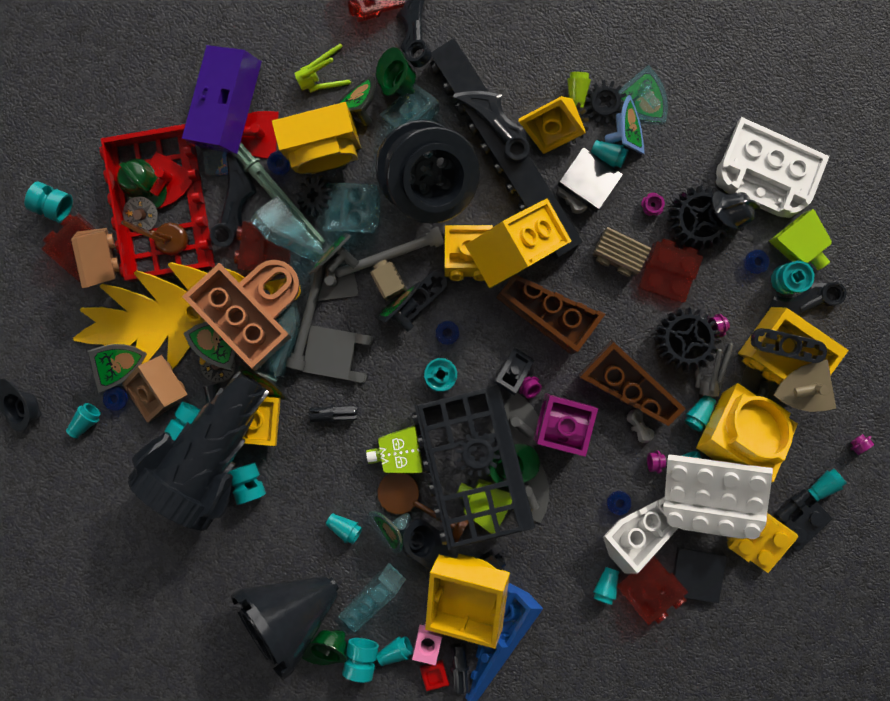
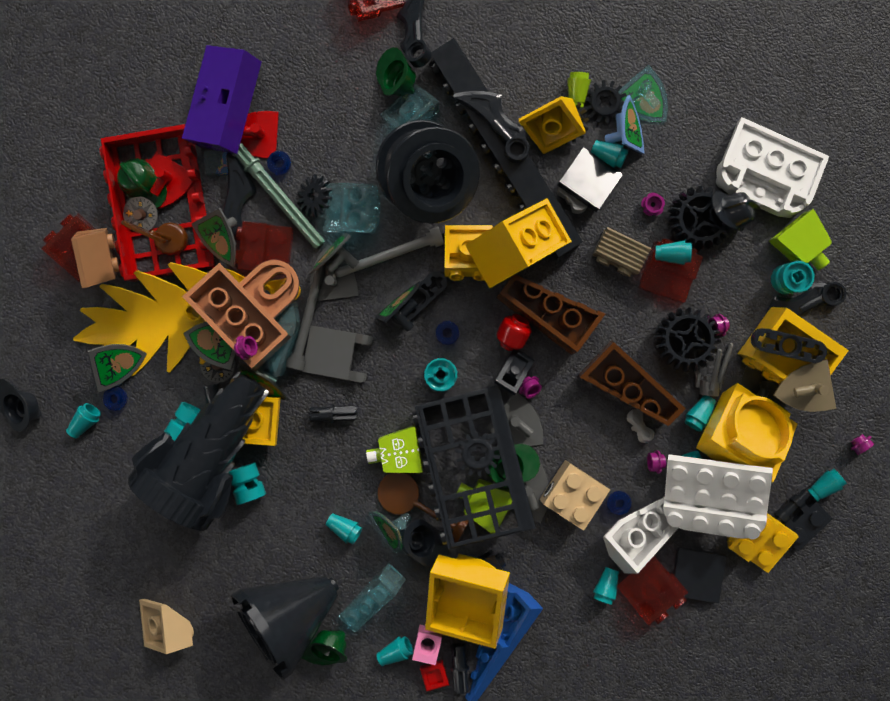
teal wheel [24,181,73,223] -> none
medium nougat slope [122,355,188,423] -> none
clear light blue slope [250,196,325,262] -> none
yellow container [272,102,361,174] -> none
lime plant [295,44,351,93] -> none
shield [337,76,376,126] -> none
teal wheel [342,638,379,683] -> none
dark tan brick [370,260,407,301] -> none
magenta brick [533,393,598,457] -> none
clear blue plate [744,250,769,274] -> none
none -> tan slope [139,599,194,654]
none -> shield [192,208,237,267]
none -> magenta plate [234,336,258,360]
none -> red head [496,314,532,351]
none -> tan brick [540,460,610,531]
none -> teal cone [655,240,692,265]

